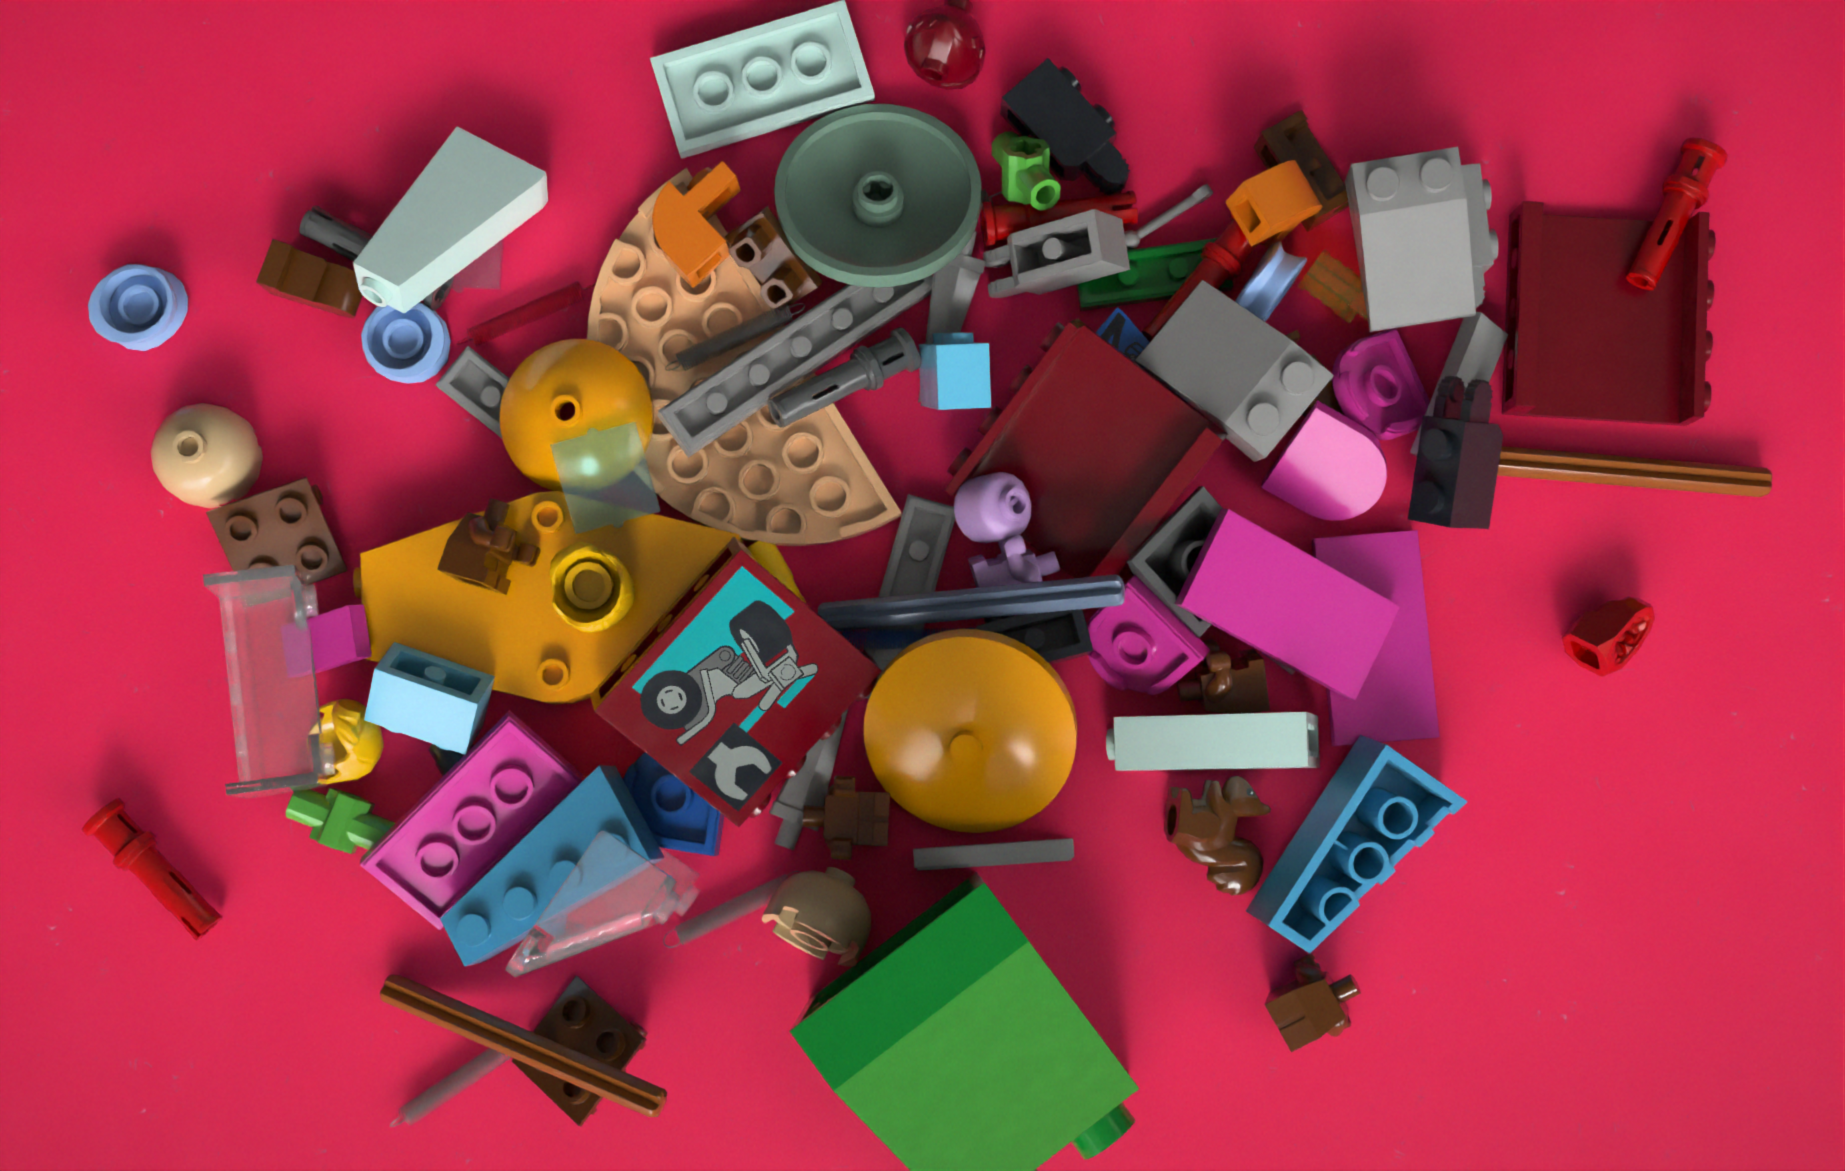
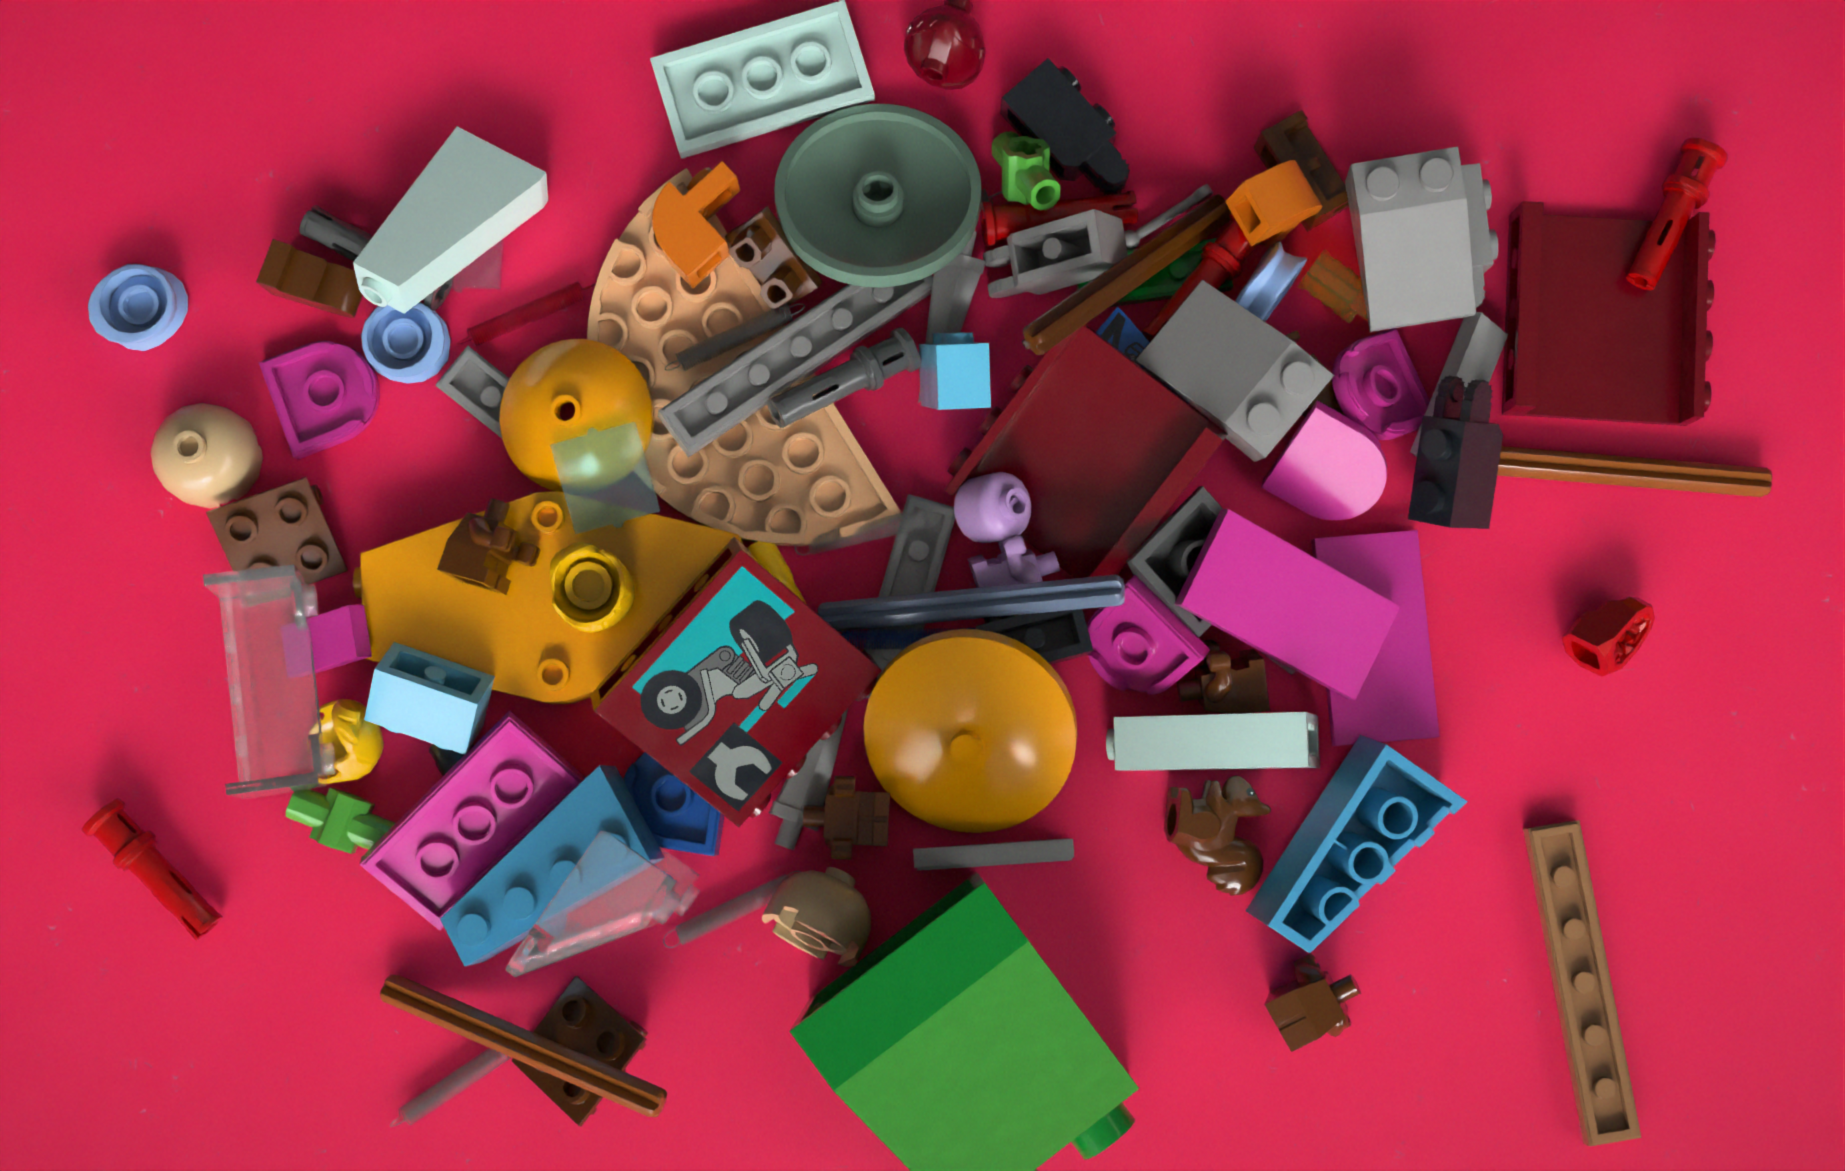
none -> dark pink tile [259,340,380,460]
none -> light grey piece [795,507,941,555]
none -> reddish brown axle [1022,194,1231,355]
none -> medium nougat tile [1523,820,1642,1146]

